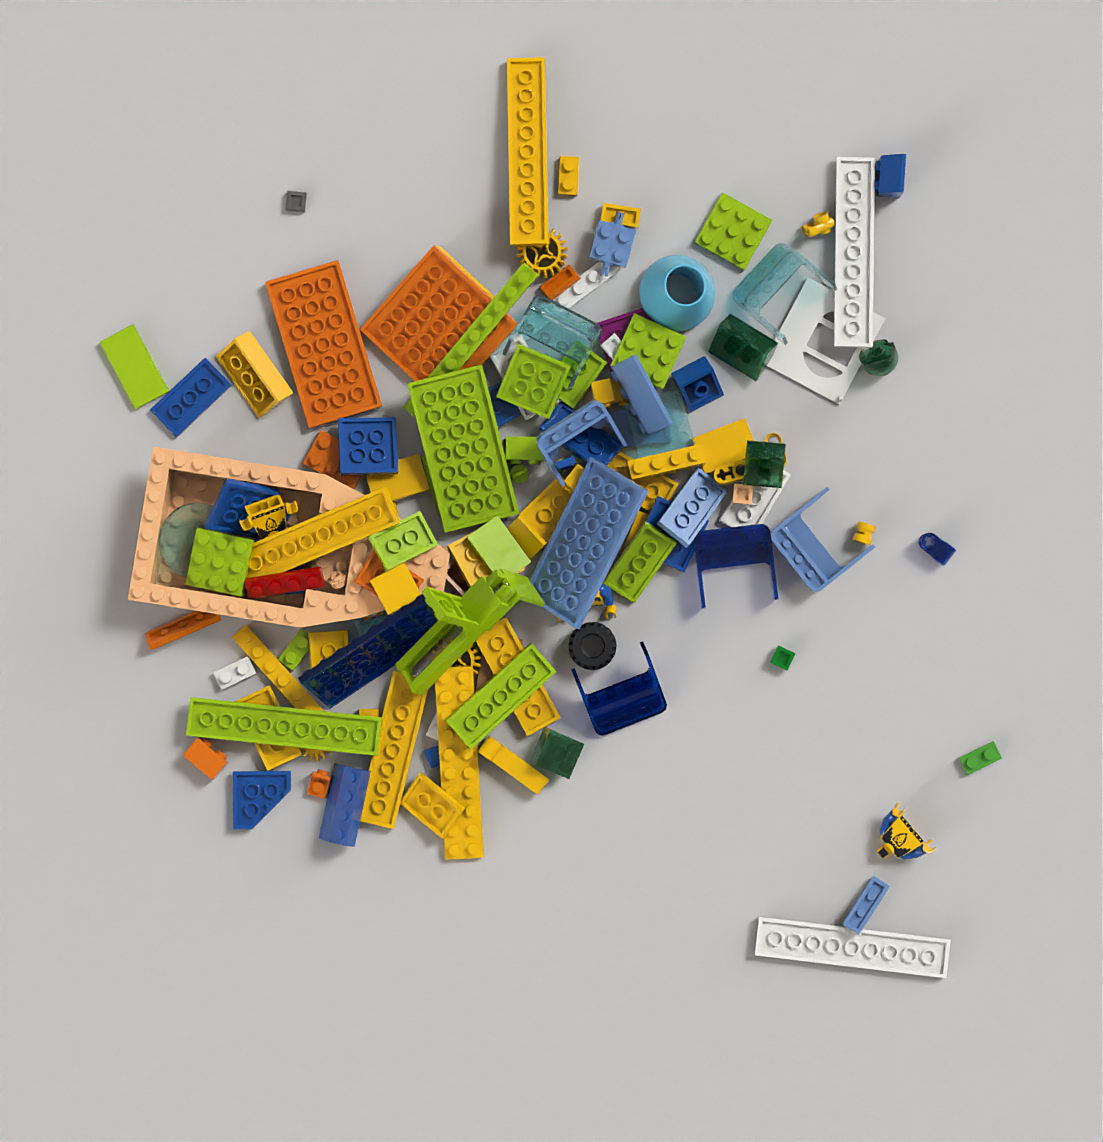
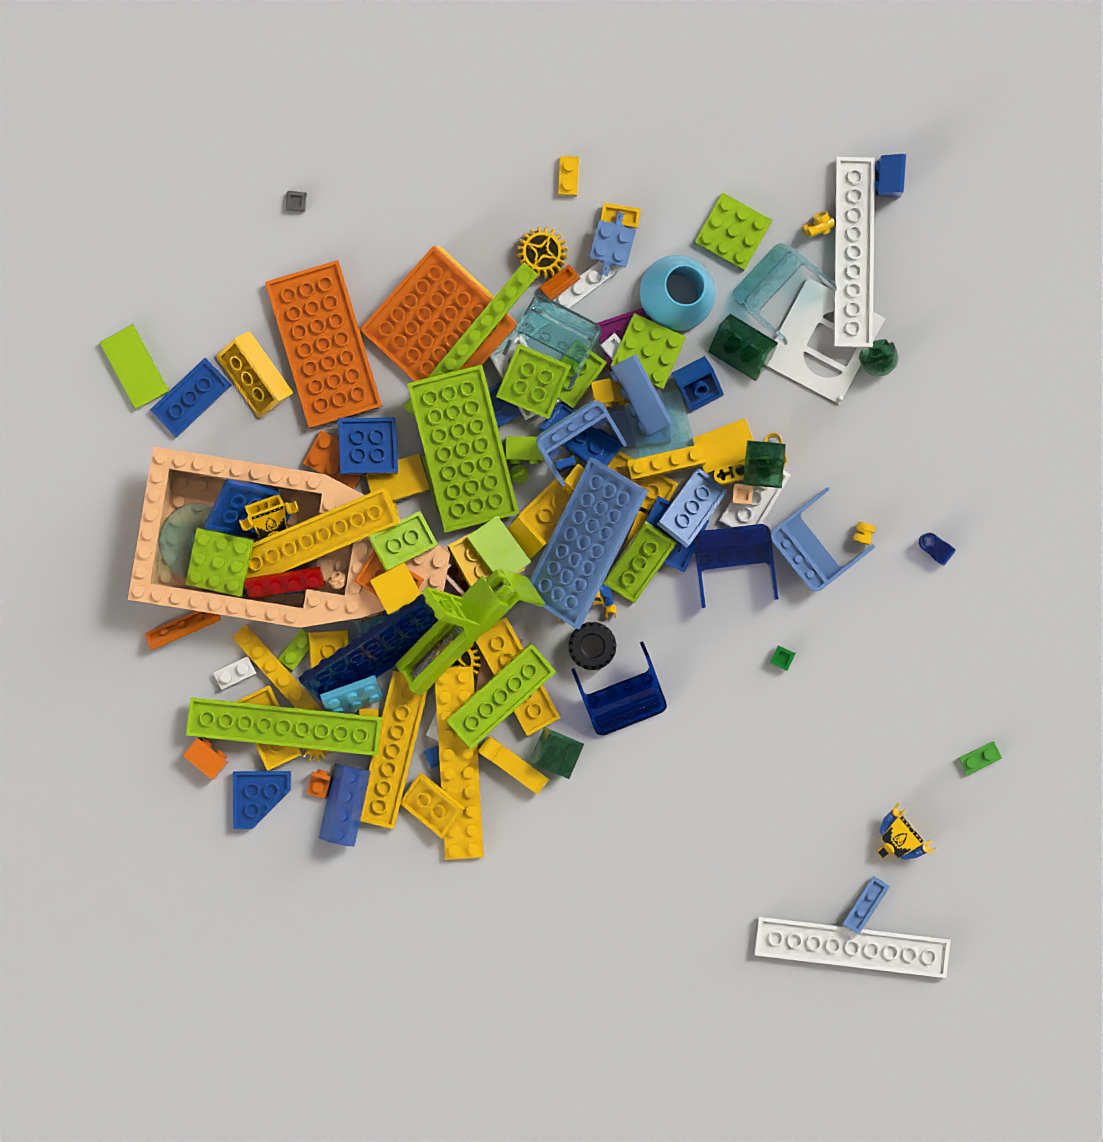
yellow plate [507,57,549,246] -> none
none -> medium azure plate [320,675,384,713]

